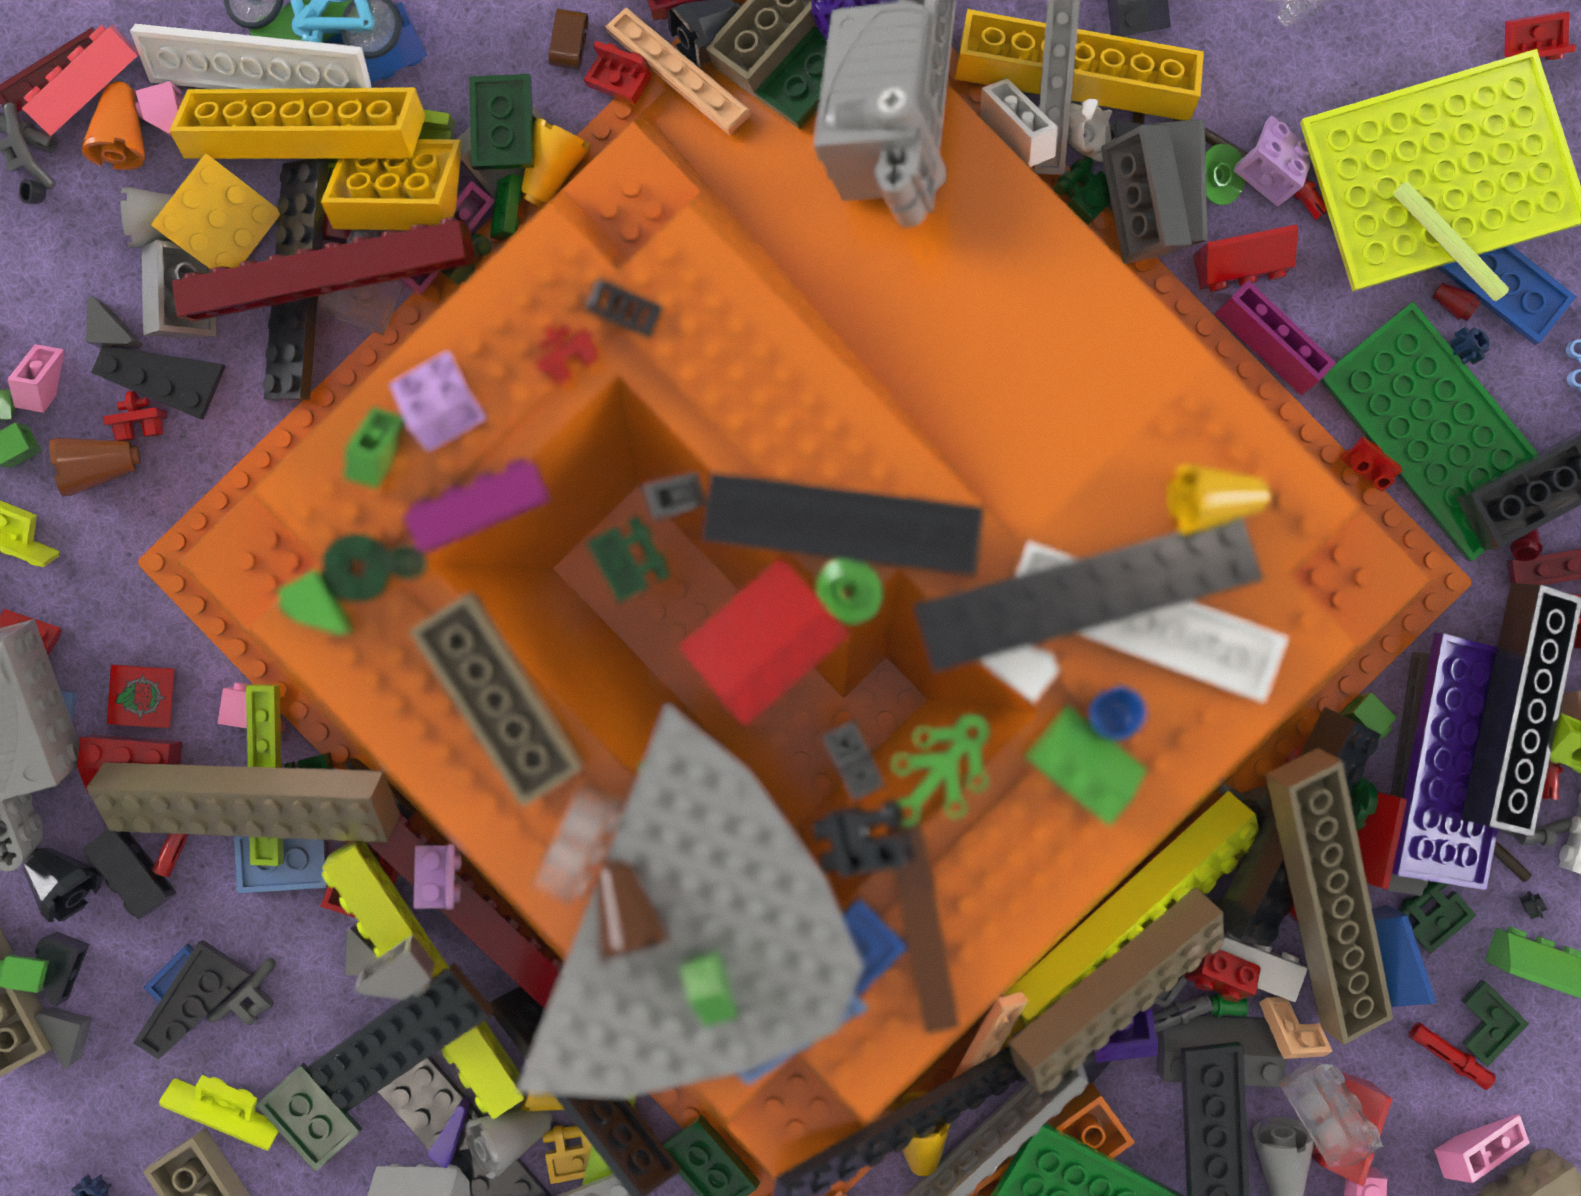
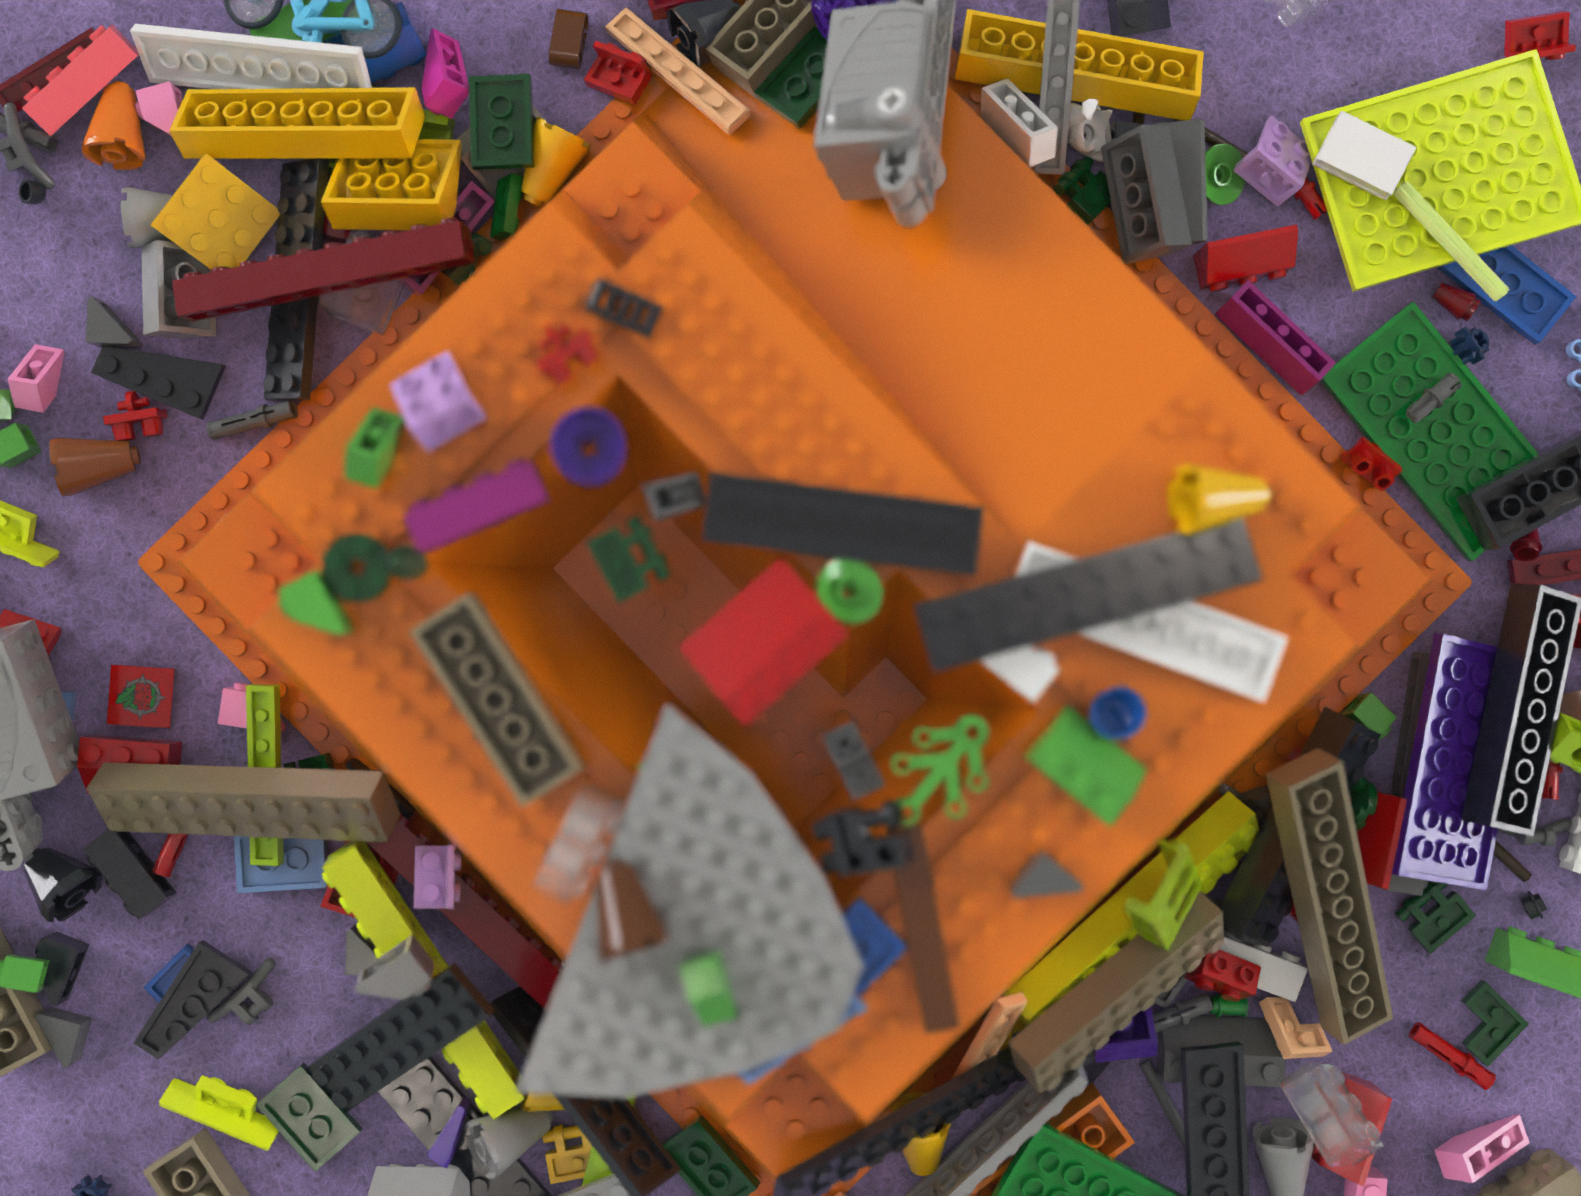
blue slope [1372,905,1437,1007] -> none
none -> dark grey pin [206,400,298,440]
none -> dark pink slope [422,28,469,119]
none -> dark purple wheel [551,407,626,487]
none -> dark grey slope [1009,849,1083,898]
none -> lime window [1123,838,1202,951]
none -> dark grey bar [1139,1059,1185,1149]
none -> white piece [1312,111,1416,201]
none -> dark grey axle [1405,373,1462,423]

